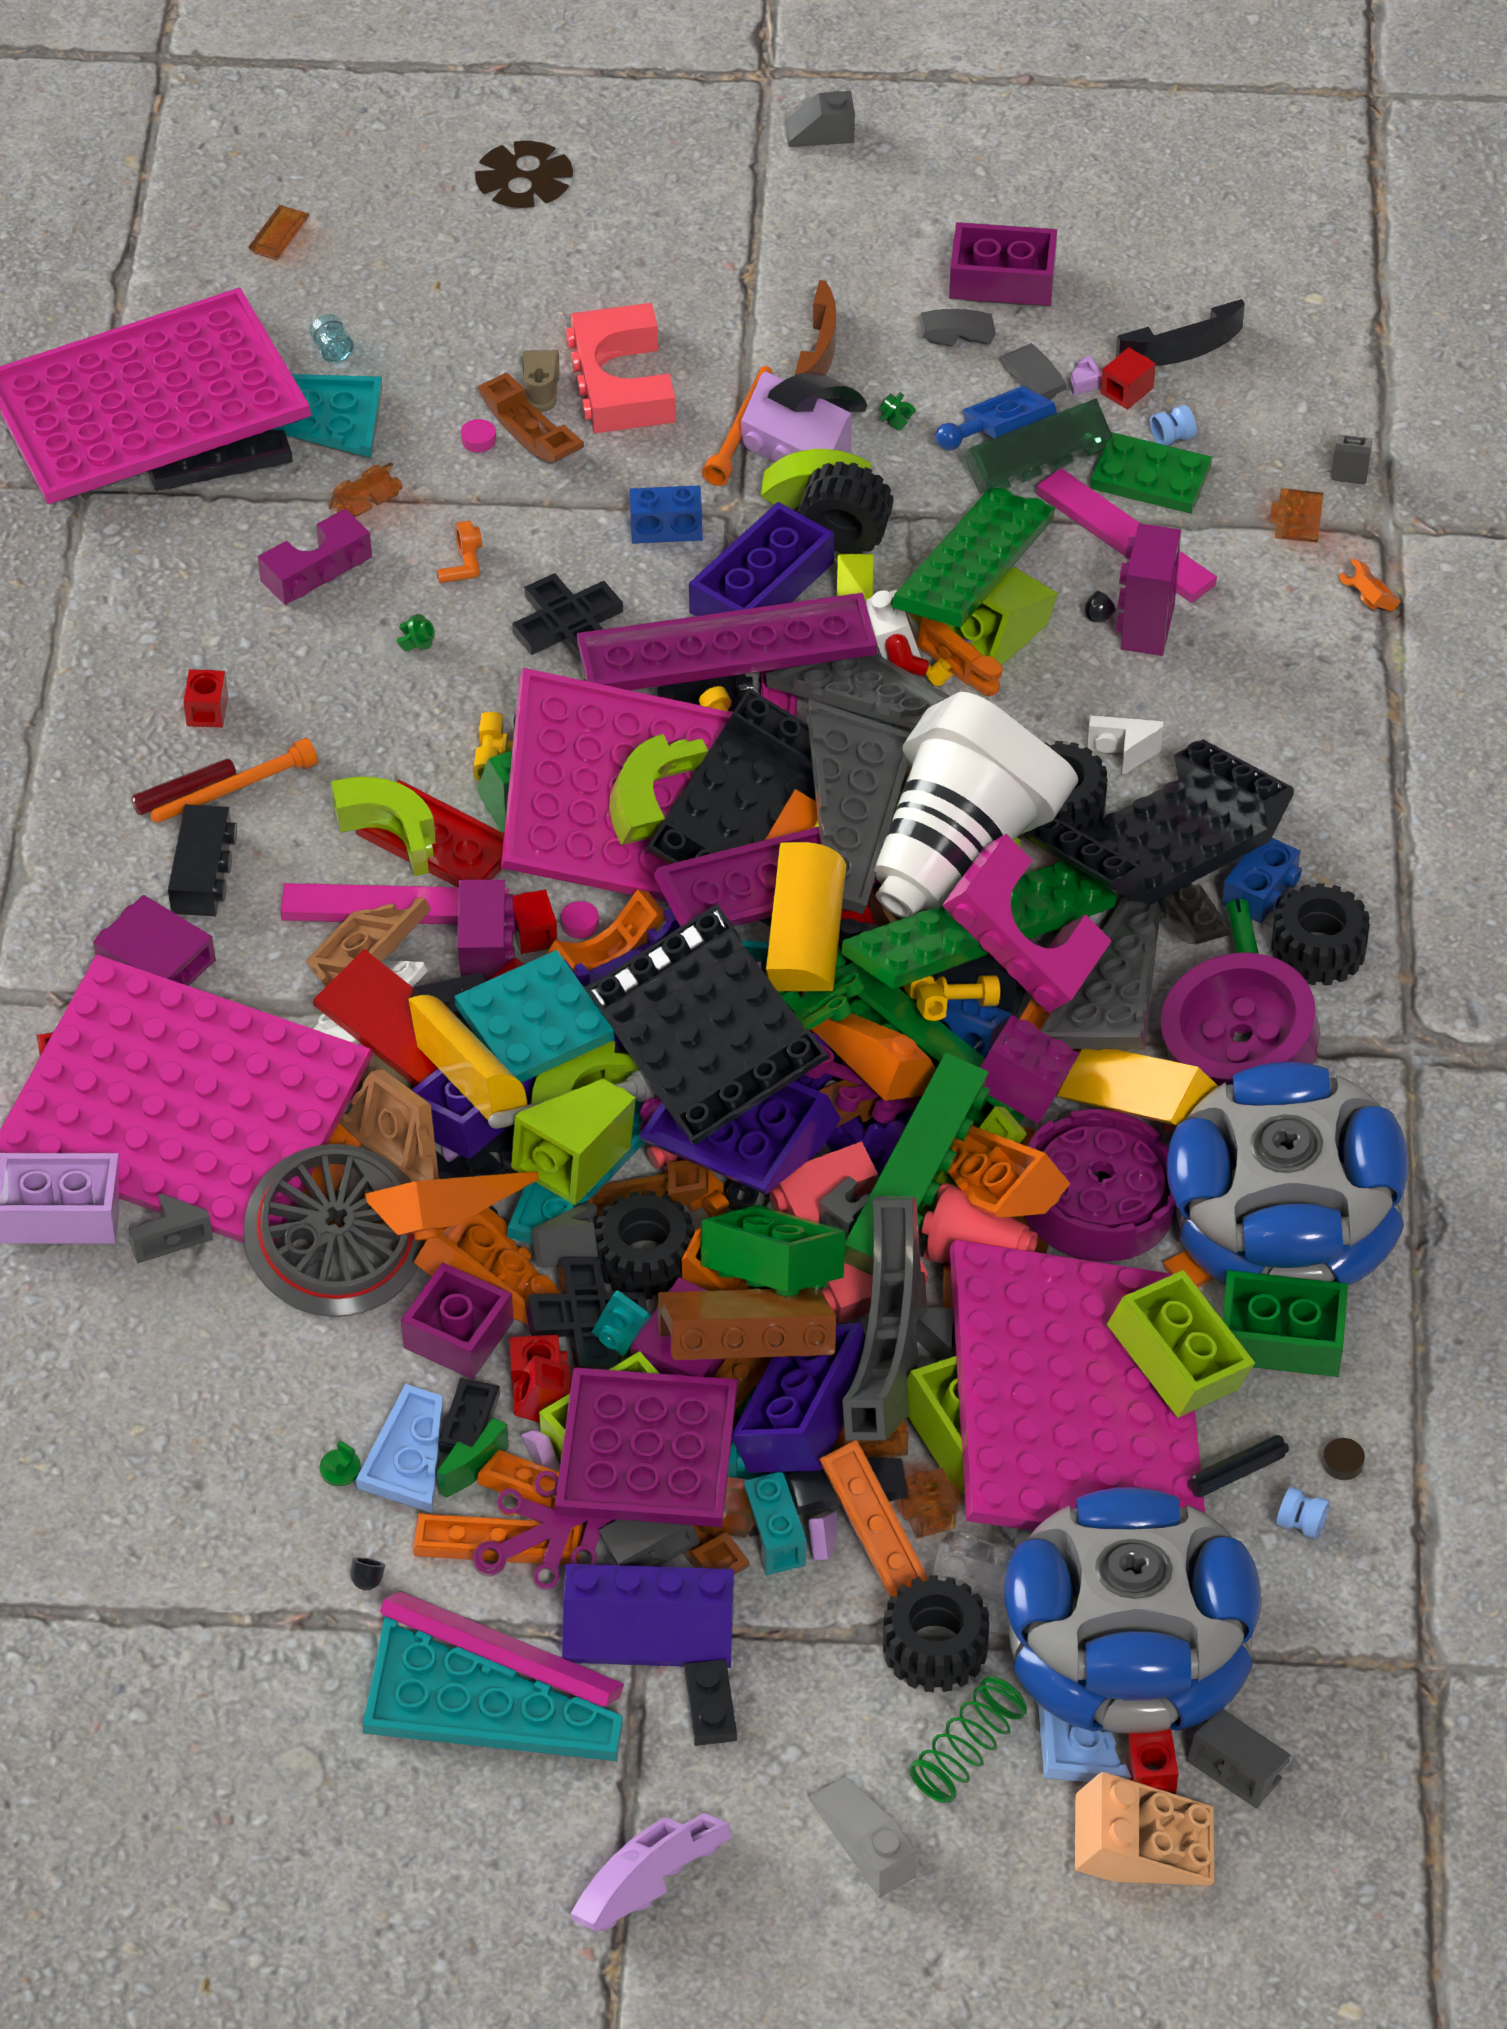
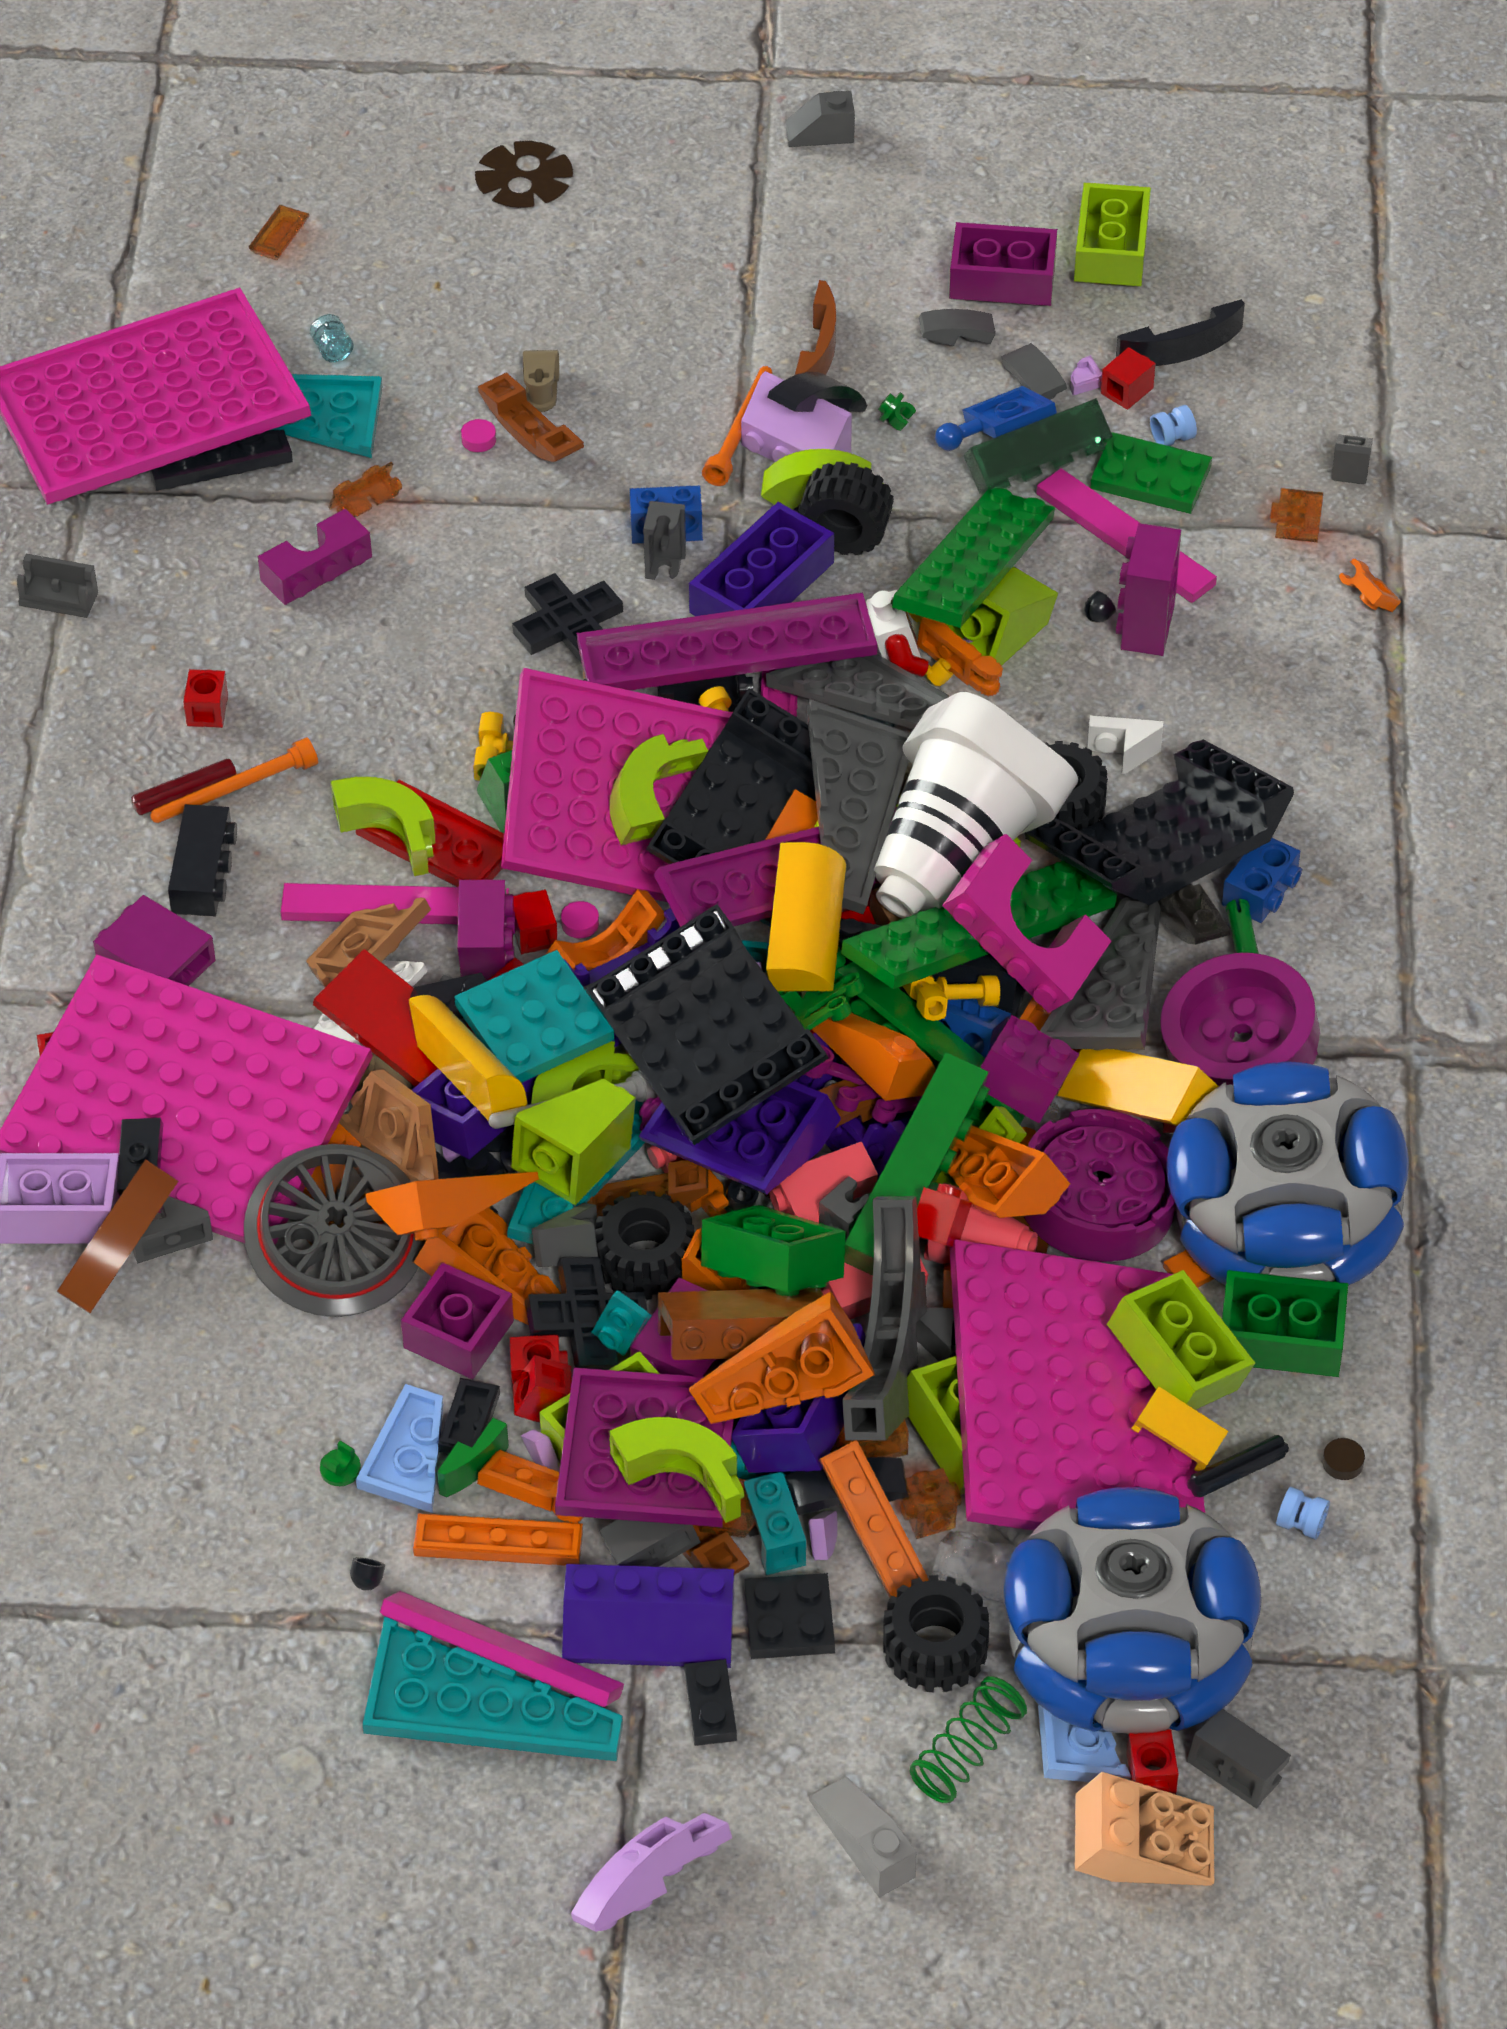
green plate [396,614,435,651] -> none
orange plate [437,520,482,583] -> none
magenta plant [473,1471,616,1590] -> none
coral arch [566,303,676,433] -> none
neon yellow slope [837,553,874,602] -> none
black tyre [1271,883,1370,985] -> none
none -> dark grey hinge [17,553,98,618]
none -> dark orange slope [57,1159,179,1314]
none -> black plate [116,1118,163,1196]
none -> lime arch [609,1417,744,1523]
none -> dark grey hinge [643,501,686,580]
none -> orange wedge [689,1291,874,1424]
none -> black plate [744,1573,835,1659]
none -> red brick [917,1184,972,1247]
none -> lime brick [1074,182,1151,287]
none -> yellow hinge [1131,1386,1228,1472]

